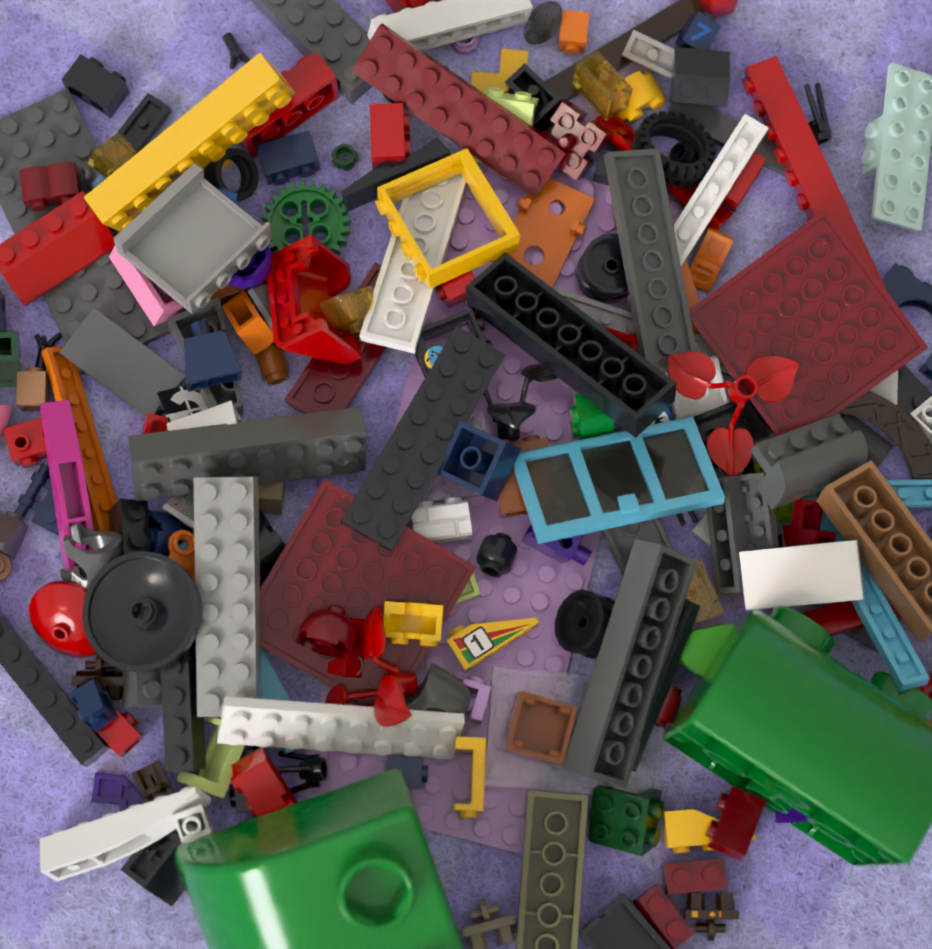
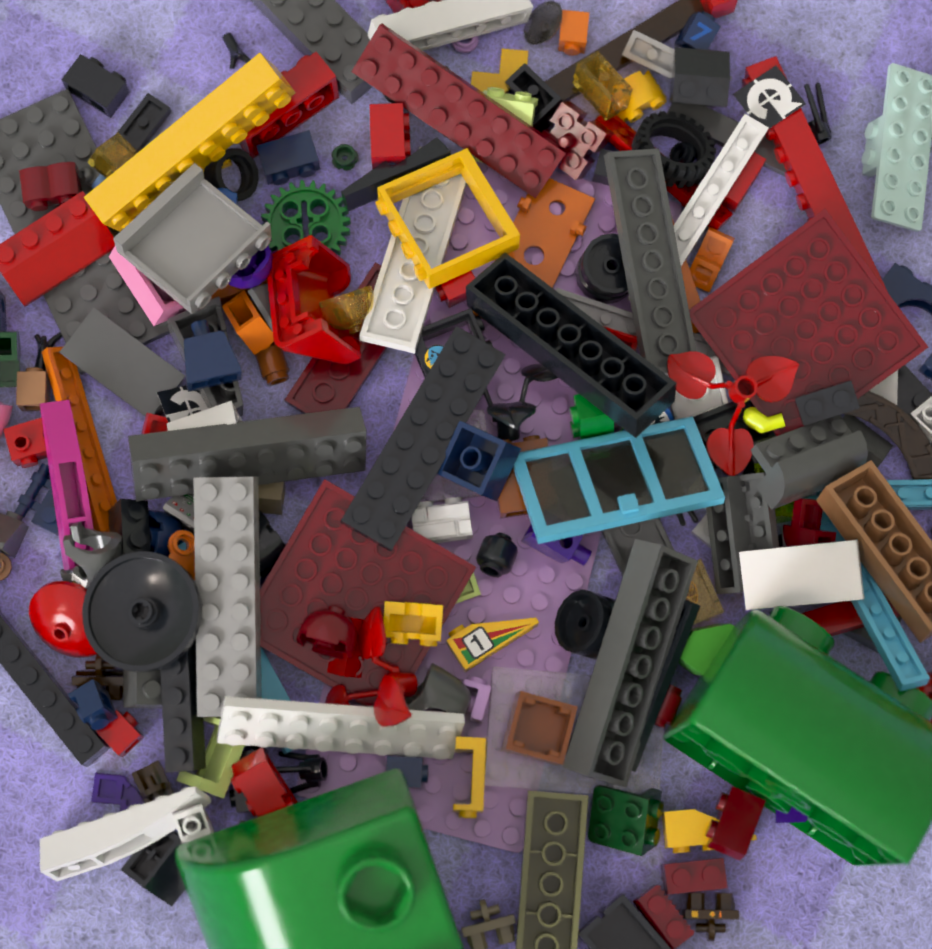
none -> sticker [733,66,806,129]
none -> neon yellow arm [743,407,785,433]
none -> black brick [794,380,860,426]

